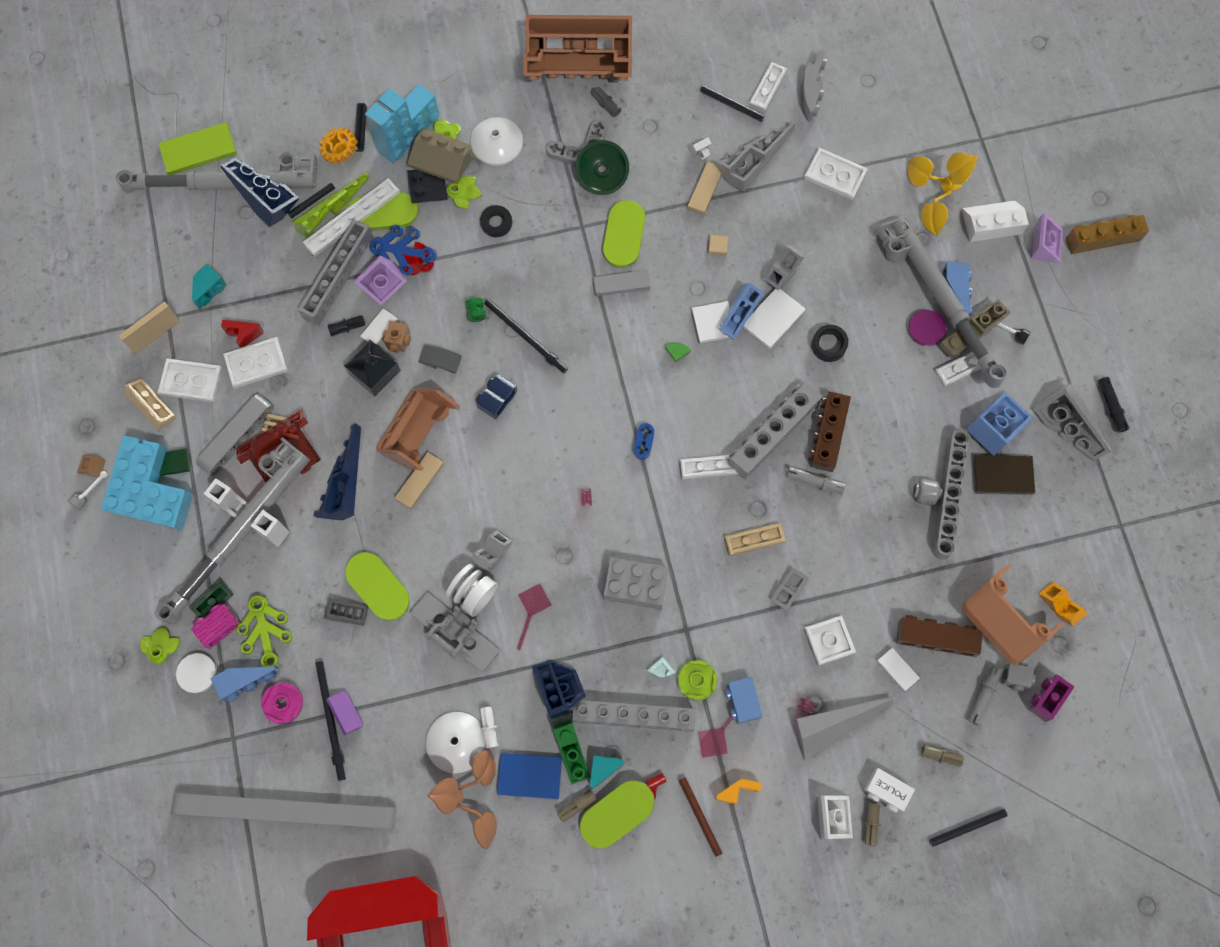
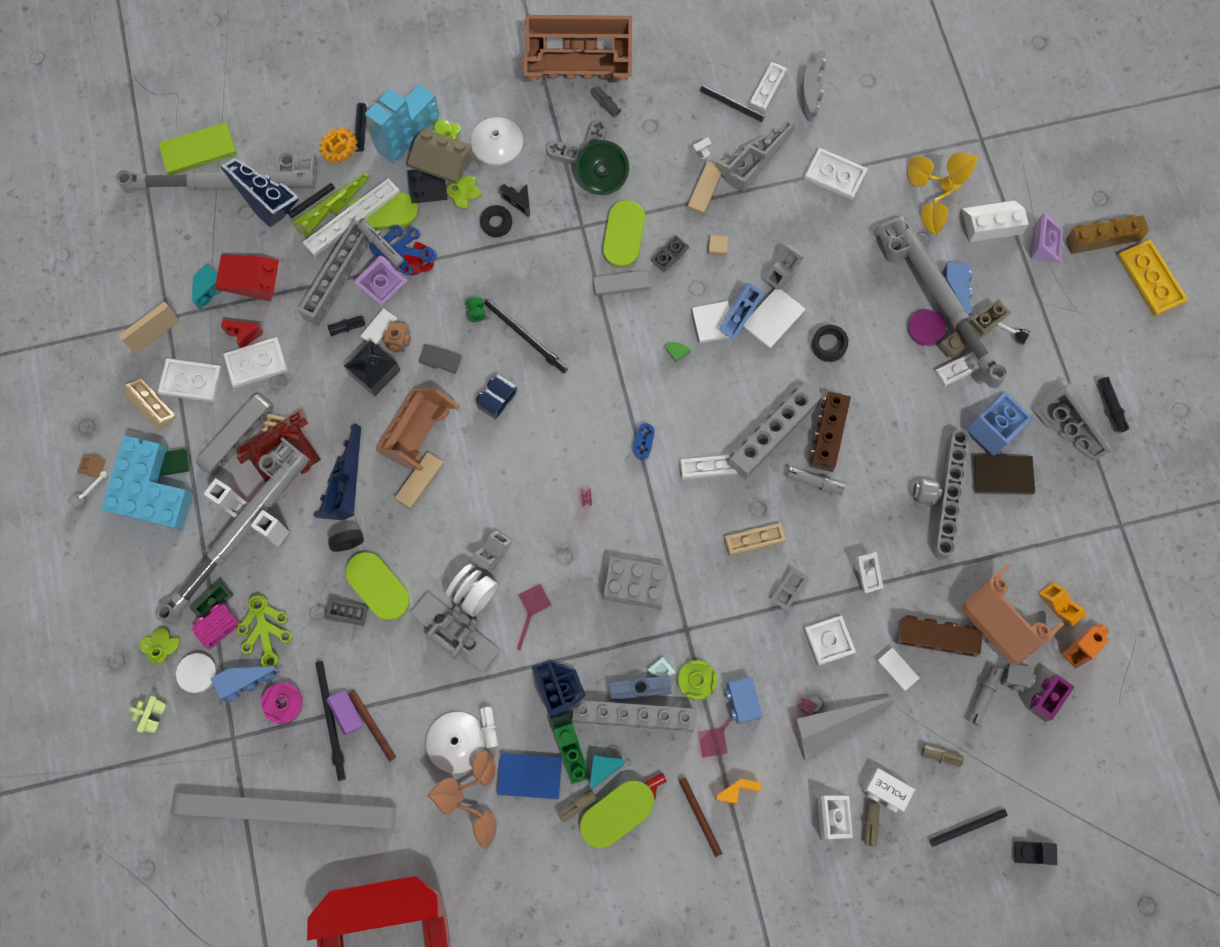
none -> yellowish green hips [128,696,166,733]
none -> red slope [215,254,279,302]
none -> black tyre [328,529,364,552]
none -> copper bar [348,690,396,762]
none -> light grey pin [357,220,404,268]
none -> black slope [499,184,530,217]
none -> sand blue piece [610,676,672,701]
none -> dark grey slope [651,235,689,272]
none -> white slope [854,552,883,593]
none -> black slope [1014,841,1058,865]
none -> orange torso [1061,624,1109,668]
none -> yellow tile [1117,239,1188,317]

